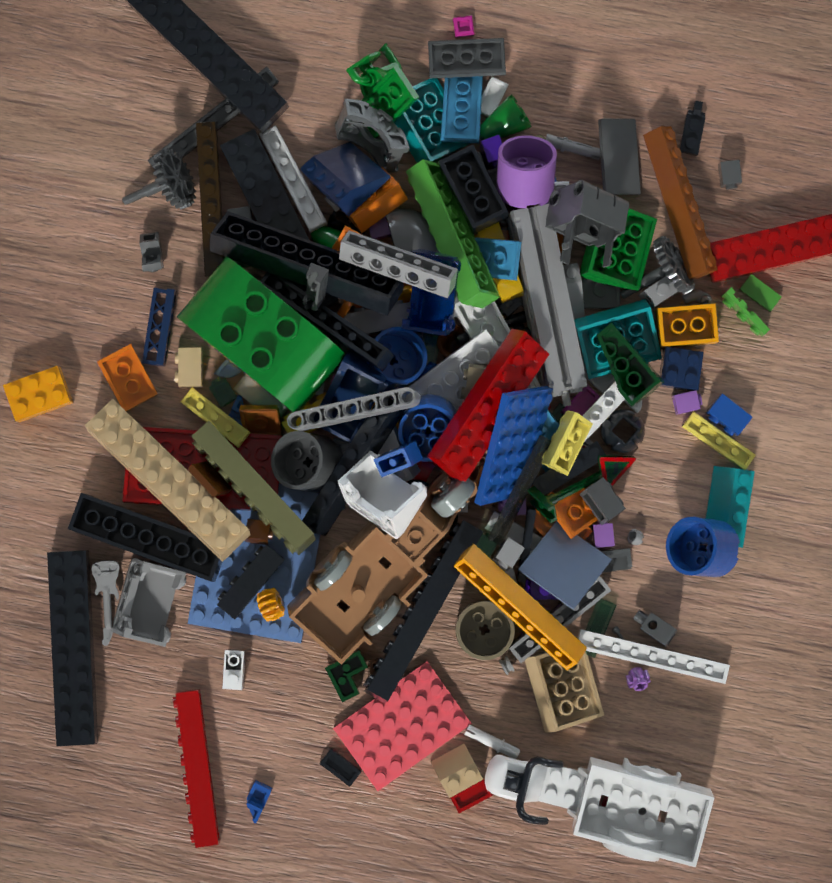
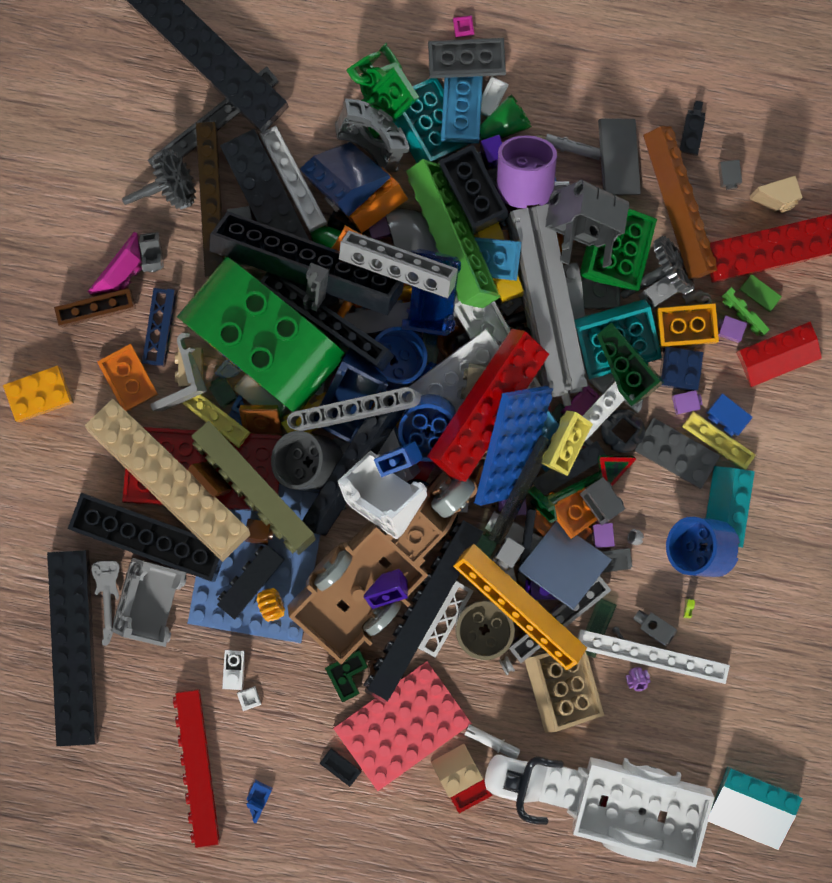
none -> reddish brown brick [54,288,136,328]
none -> dark pink wedge [87,231,142,296]
none -> light grey hinge [150,333,207,412]
none -> white tile [237,686,262,711]
none -> dark purple slope [364,569,408,609]
none -> white fence [418,581,473,658]
none -> dark grey plate [634,418,720,489]
none -> lime tile [683,599,695,619]
none -> slope [708,766,803,849]
none -> medium lavender brick [717,316,747,343]
none -> red slope [736,321,822,387]
none -> tan slope [750,176,803,213]

